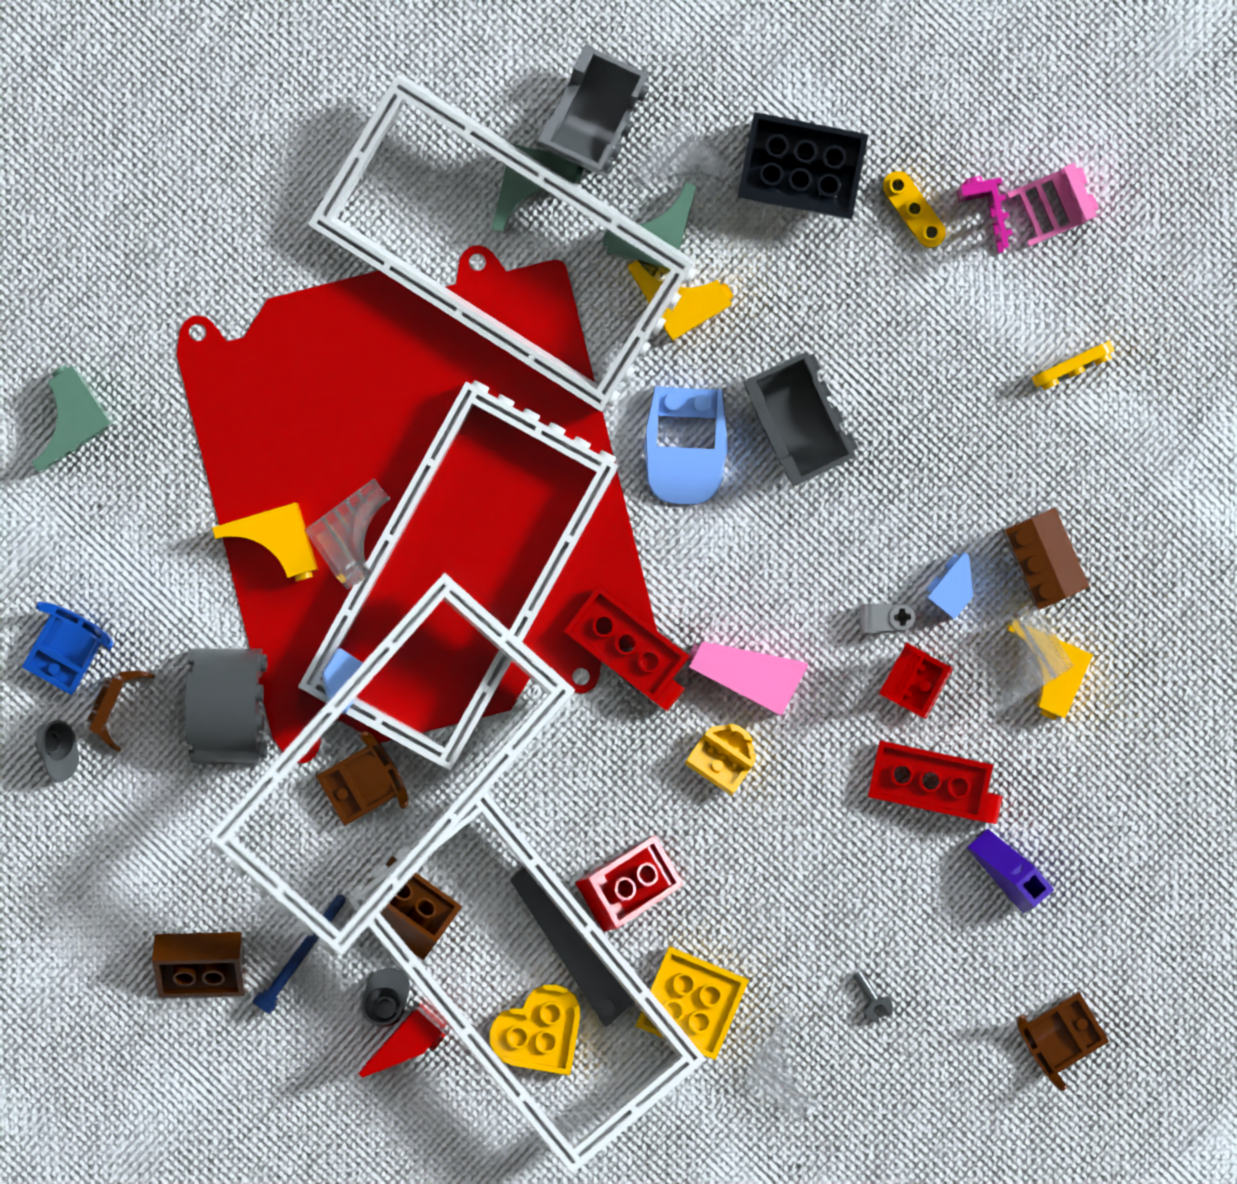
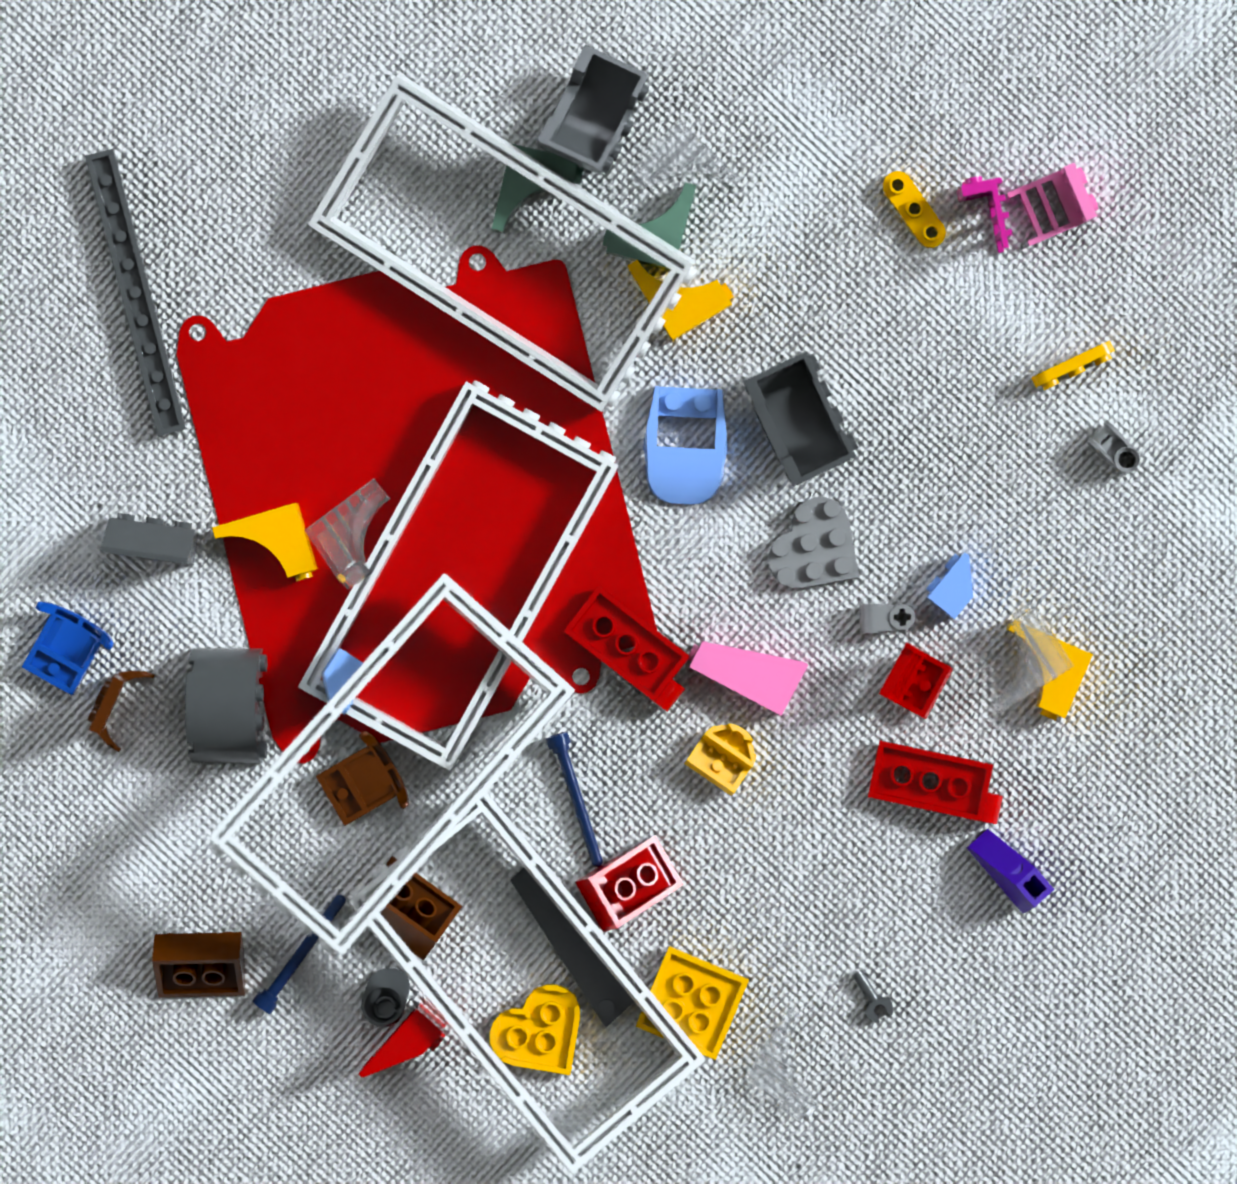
sand green arch [32,365,114,473] -> none
dark grey cap [35,720,79,782] -> none
black slope [737,112,869,220] -> none
reddish brown slope [1002,507,1090,610] -> none
reddish brown piece [1016,991,1110,1091] -> none
none -> dark grey plate [85,149,187,436]
none -> dark grey slope [100,513,199,564]
none -> dark blue piece [545,731,603,867]
none -> light grey plate [769,497,860,588]
none -> light grey piece [1086,420,1140,474]

